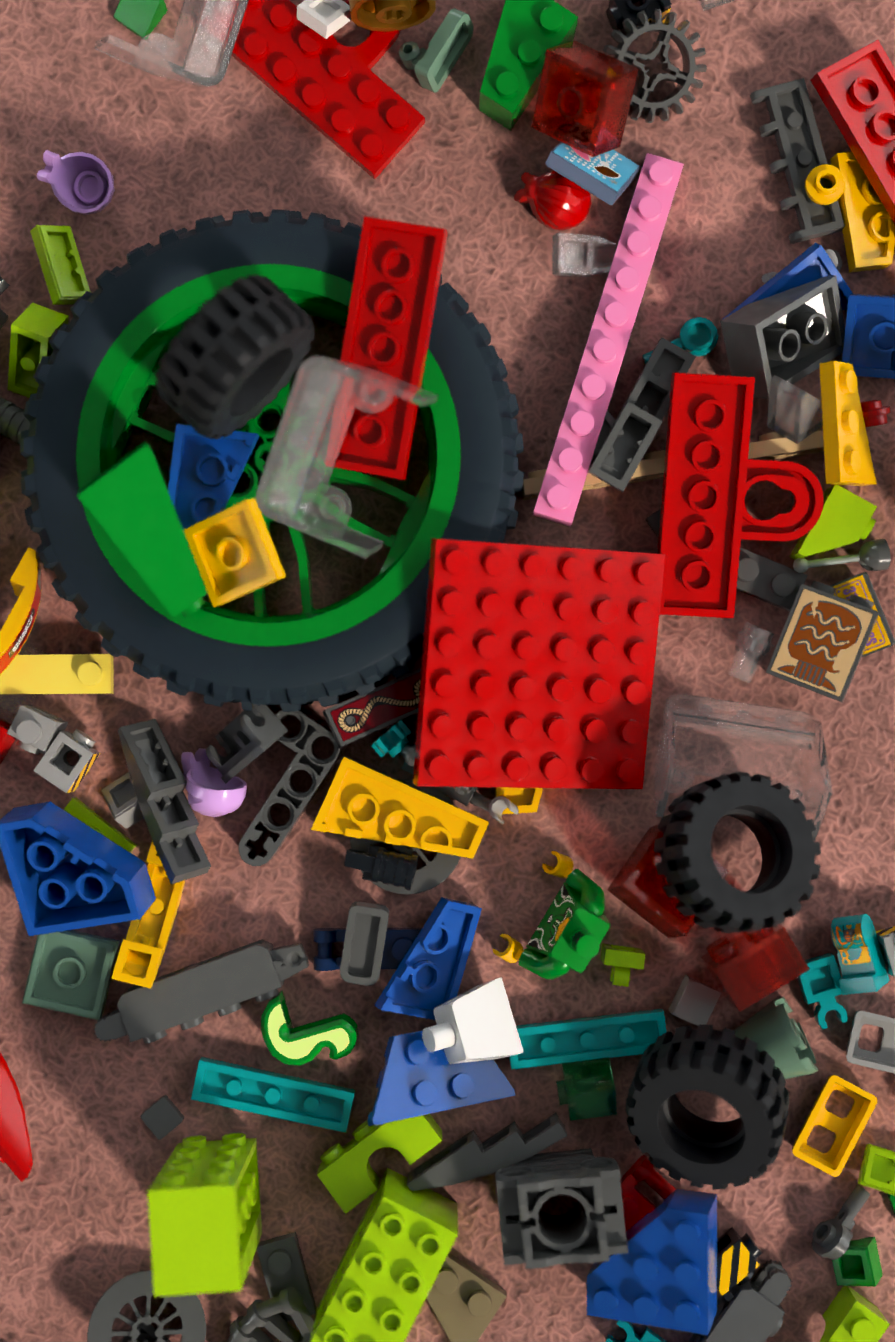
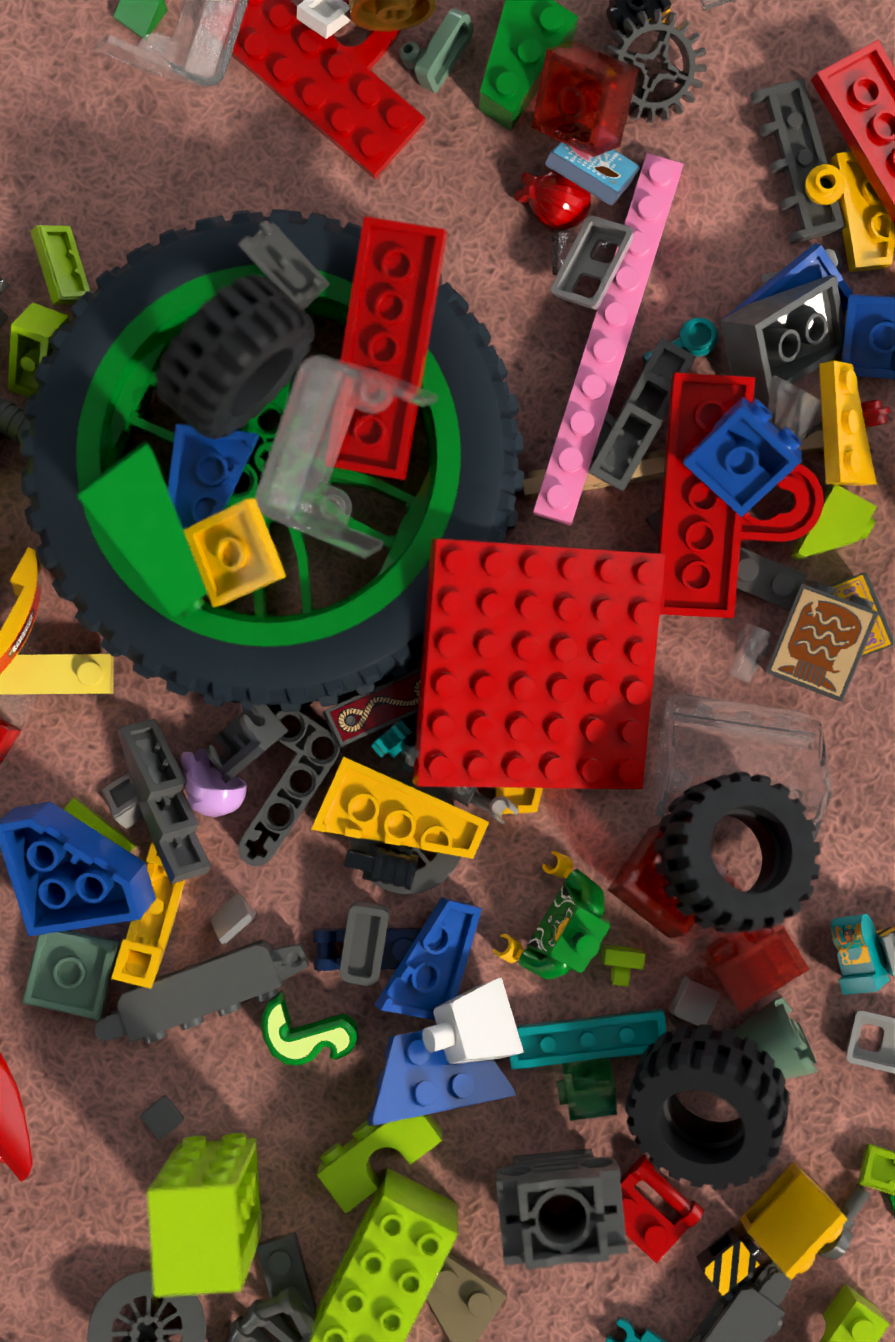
light grey brick [7,705,69,755] -> none
light grey brick [33,729,100,793] -> none
lavender piece [37,150,115,215] -> none
teal plate [191,1057,355,1133] -> none
dark grey slope [407,1113,568,1191] -> none
blue brick [587,1189,717,1335] -> none
yellow piece [792,1075,877,1177] -> none
hinge [793,539,891,573] -> none
teal plate [793,953,848,1029] -> none
green slope [832,1237,883,1286] -> none
none -> light grey slope [210,893,257,944]
none -> dark grey hinge [238,221,330,310]
none -> light grey piece [551,216,633,310]
none -> blue plate [683,397,802,517]
none -> yellow slope [740,1162,848,1280]

